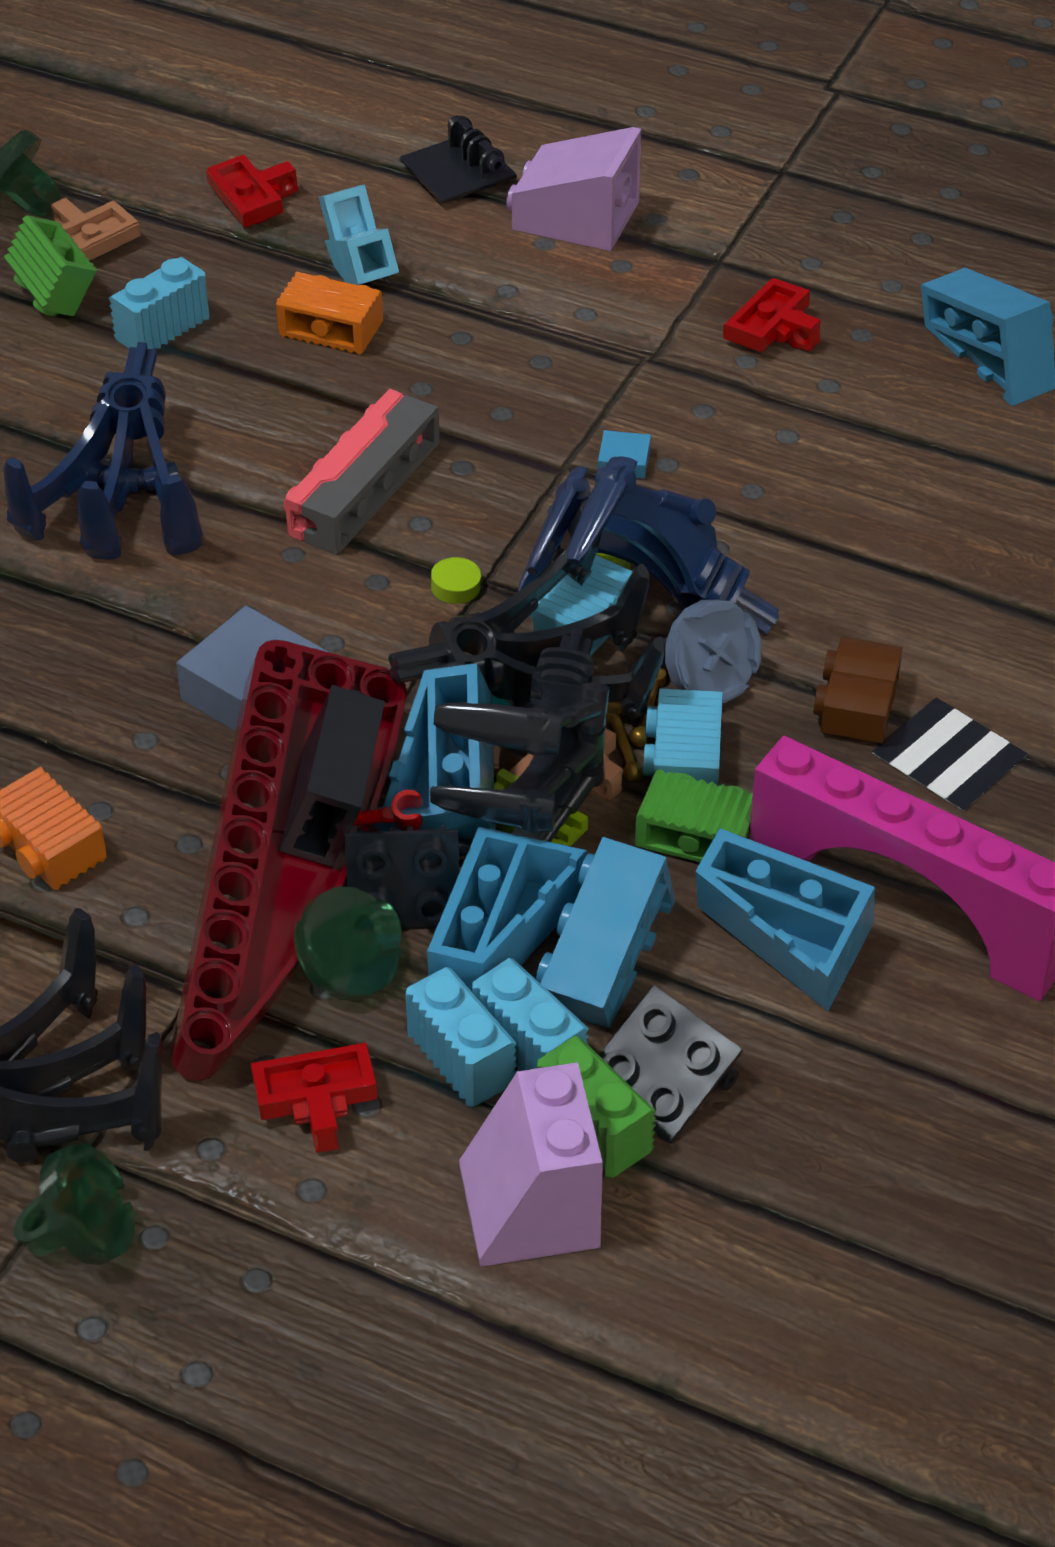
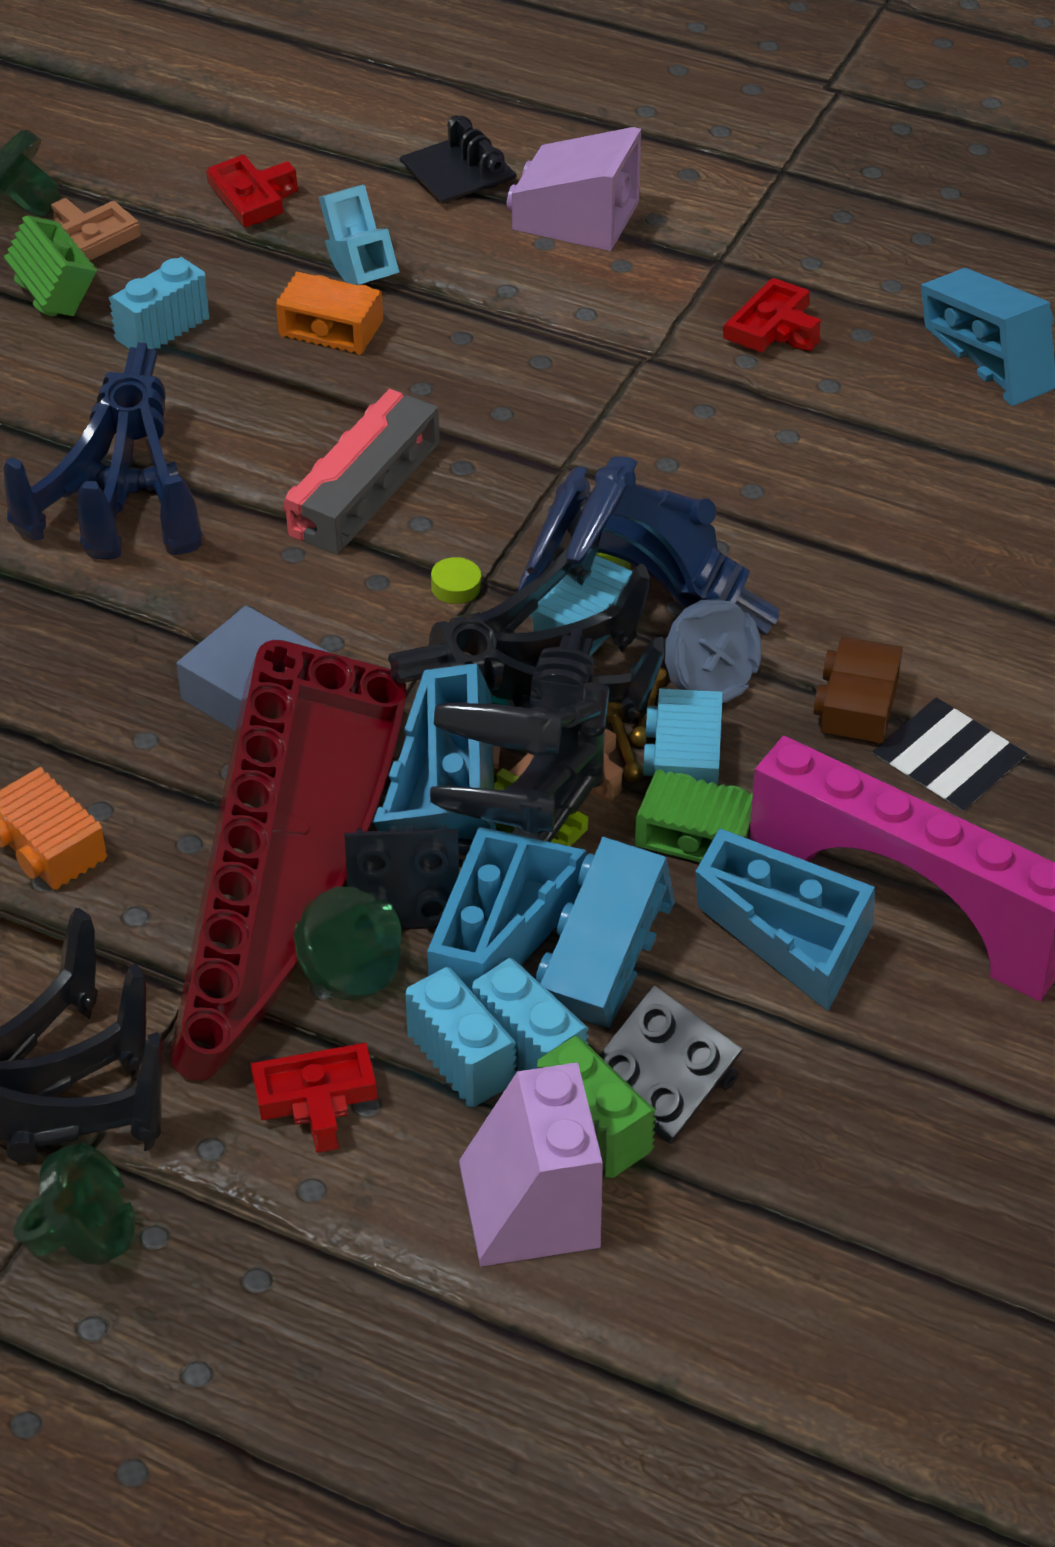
black brick [279,685,385,867] -> none
red hand [353,790,423,831] -> none
dark azure tile [597,430,651,478] -> none

